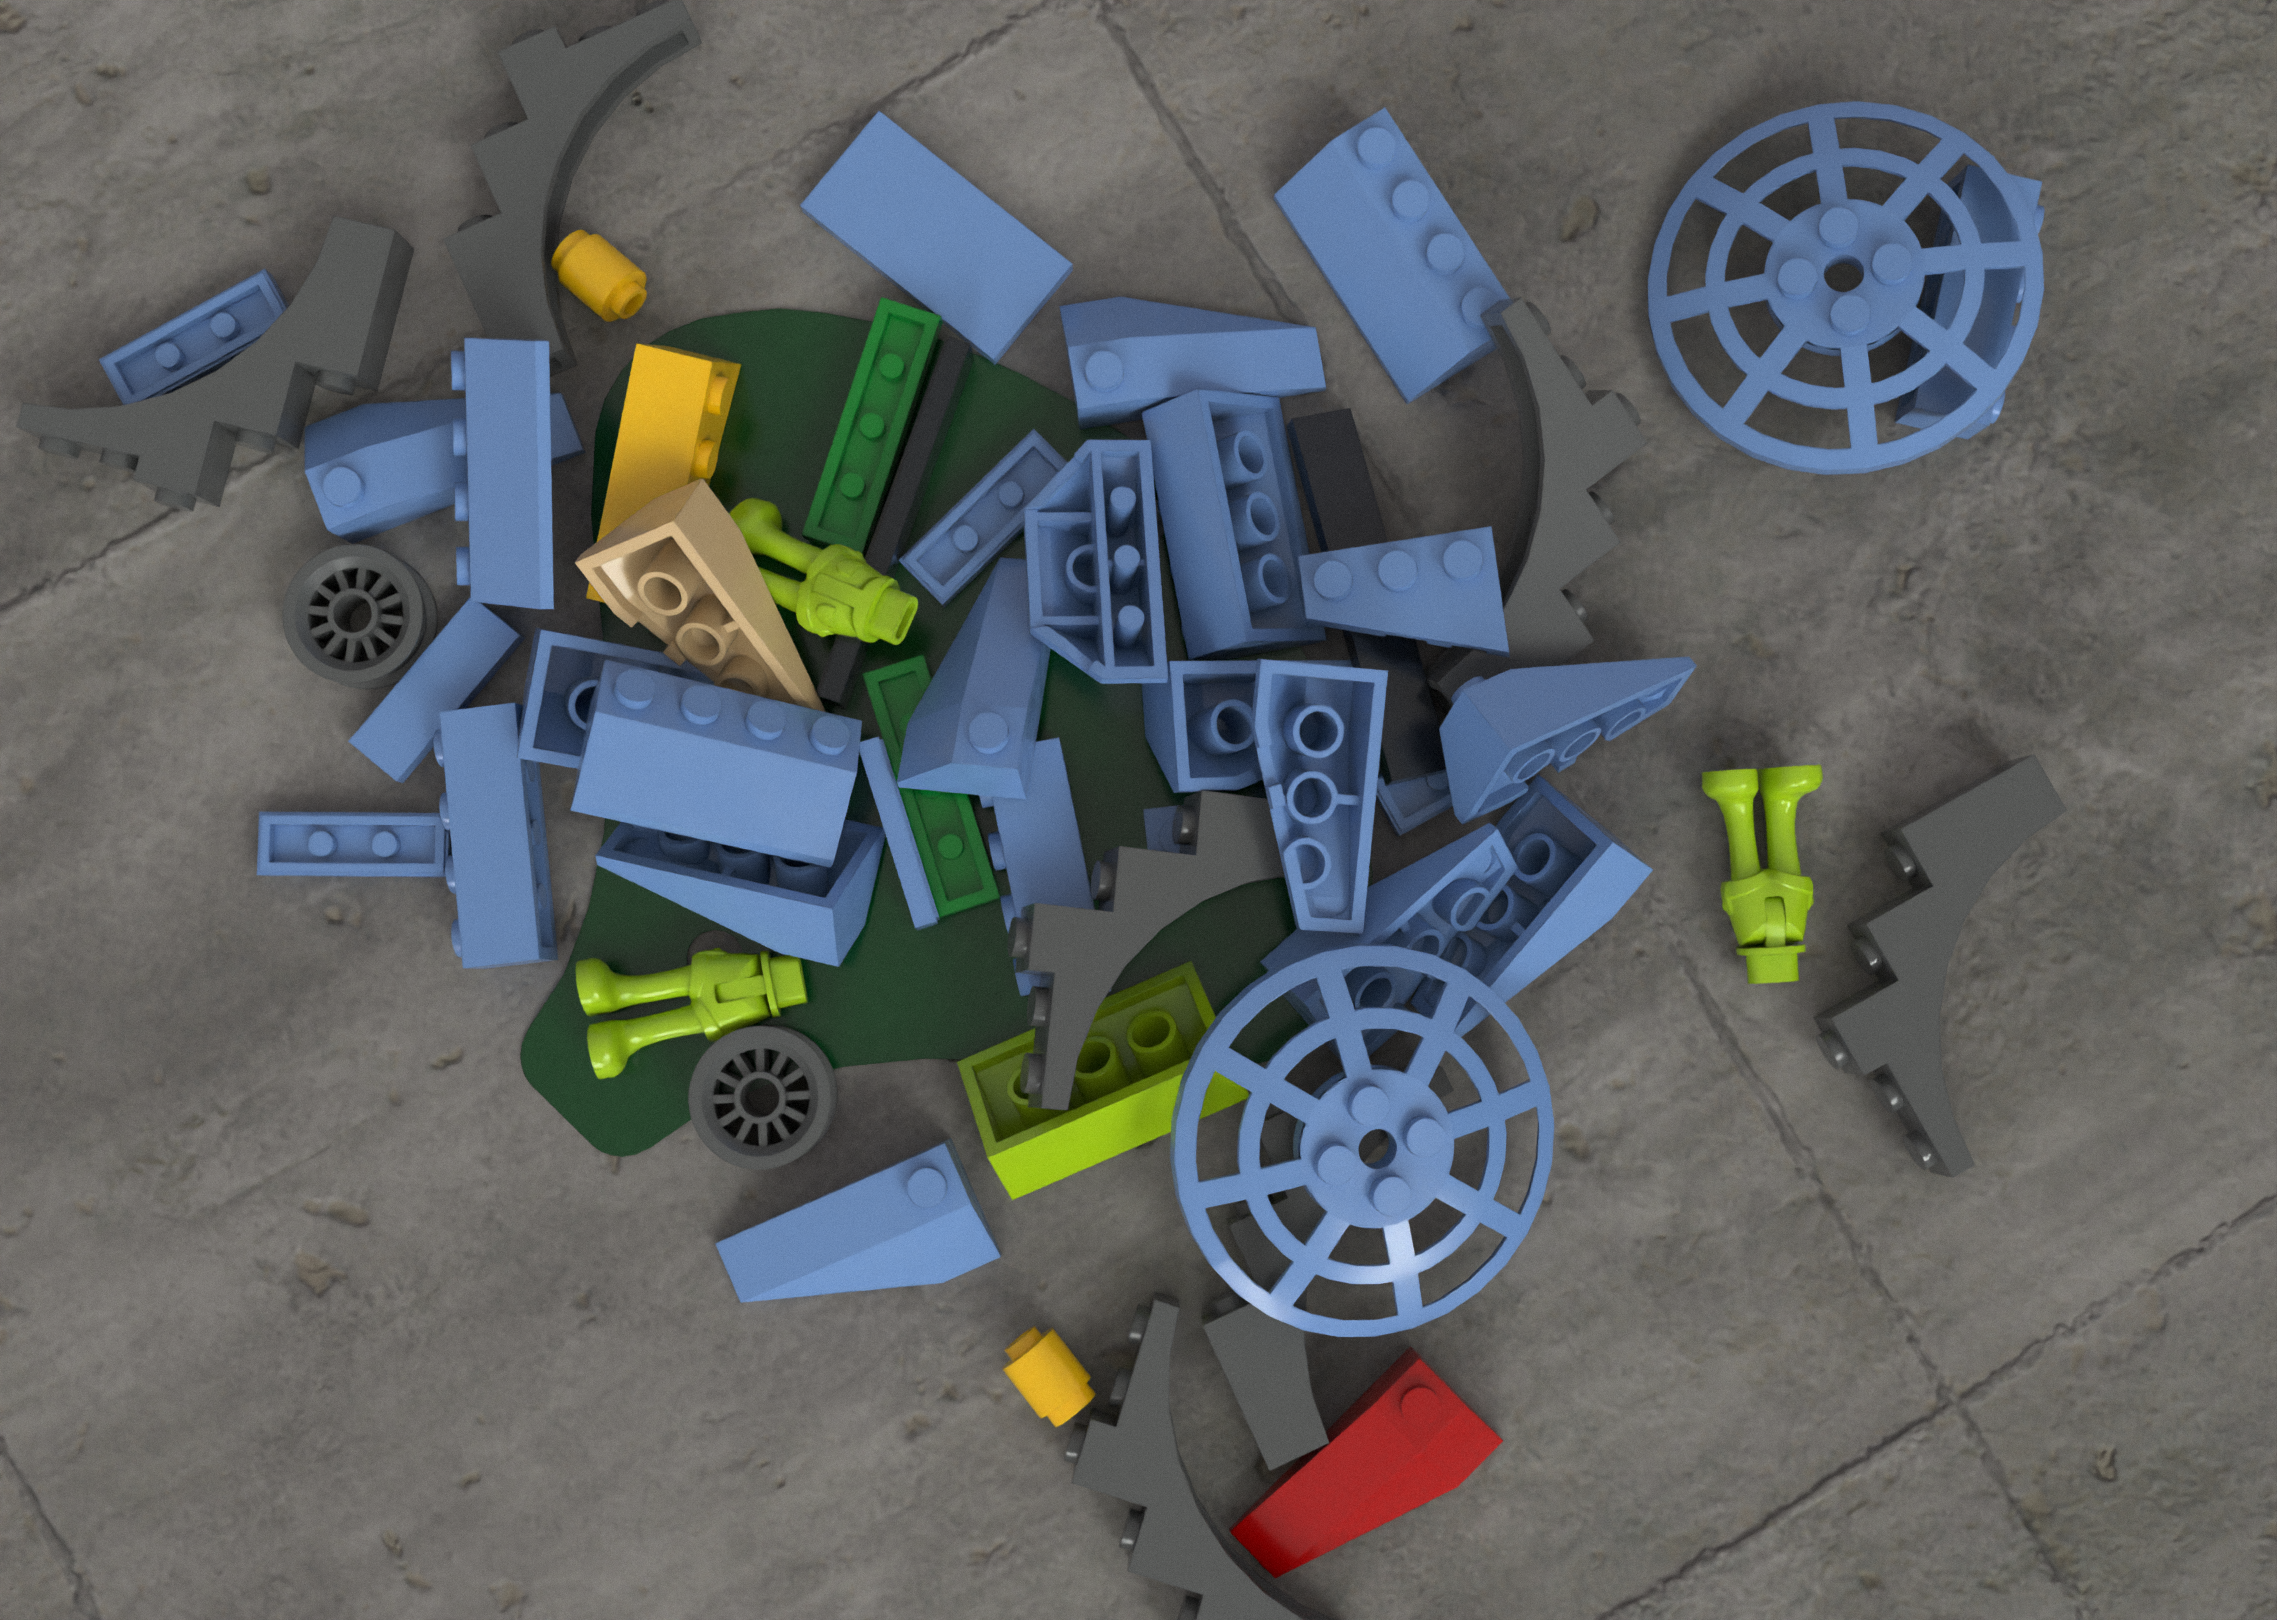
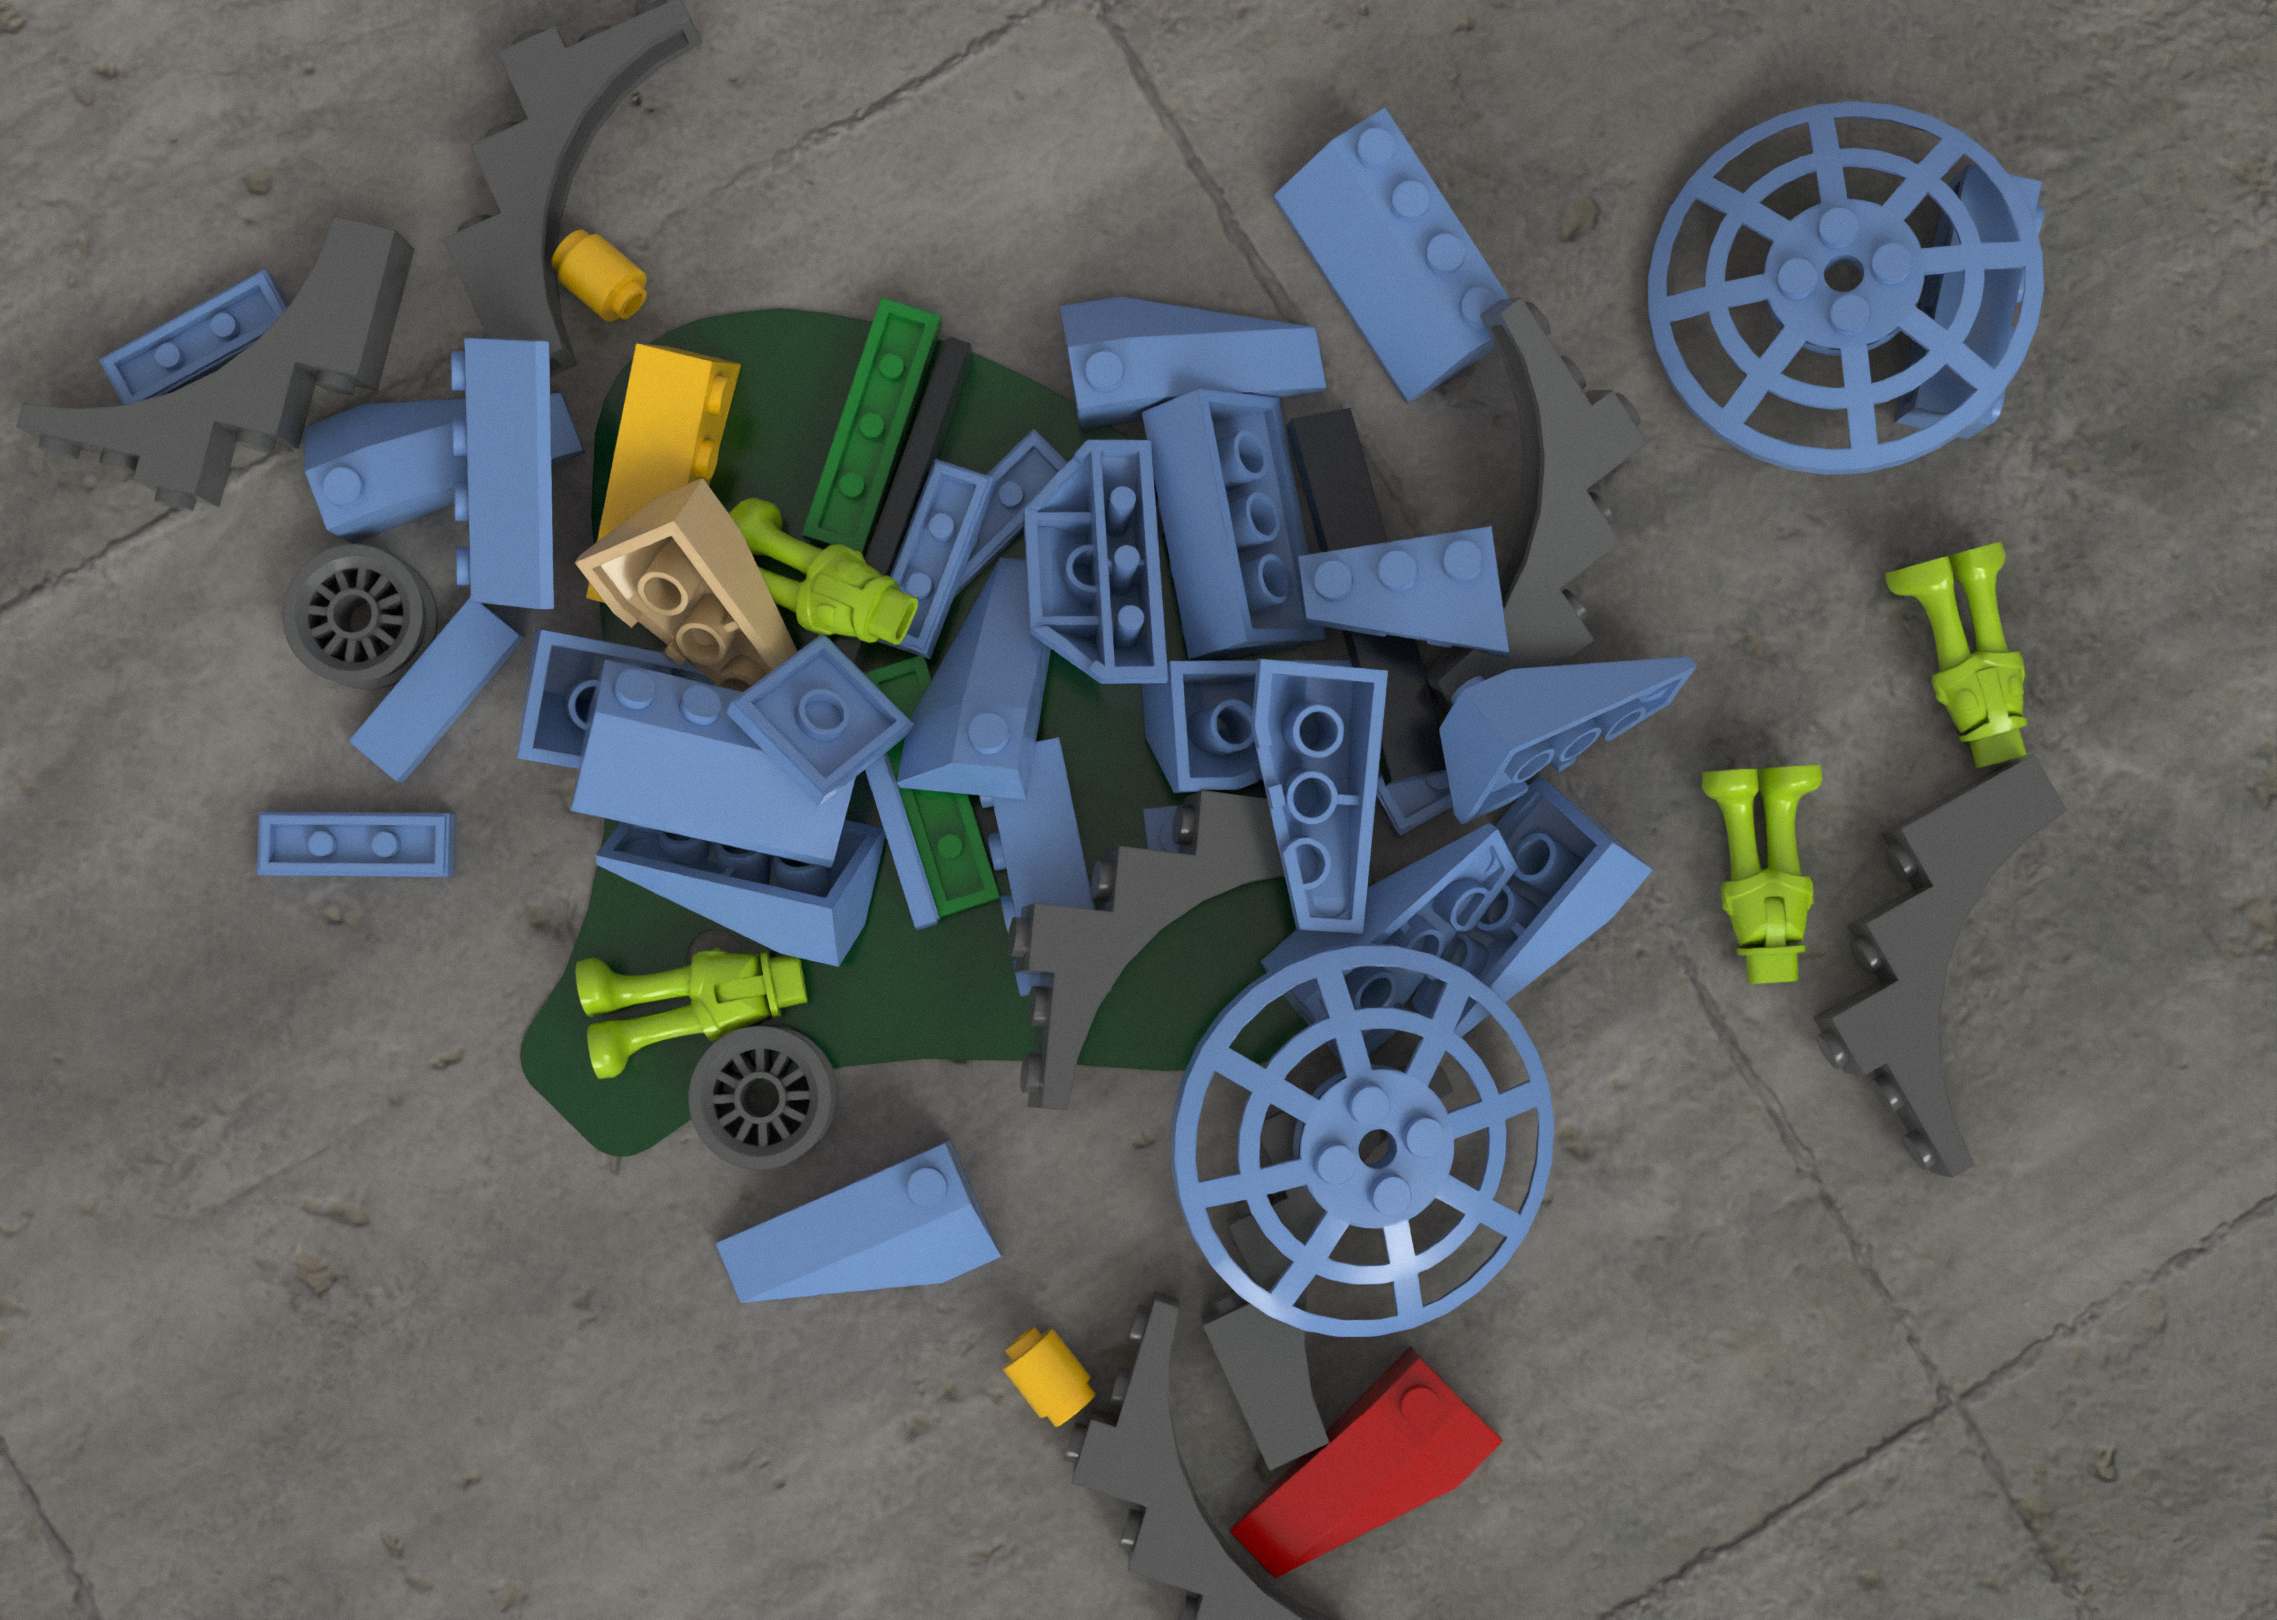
medium blue brick [433,702,558,969] -> none
medium blue tile [800,111,1073,365] -> none
lime slope [957,961,1249,1200] -> none
none -> medium blue tile [726,634,914,806]
none -> medium blue tile [877,459,997,659]
none -> lime piece [1885,541,2028,768]

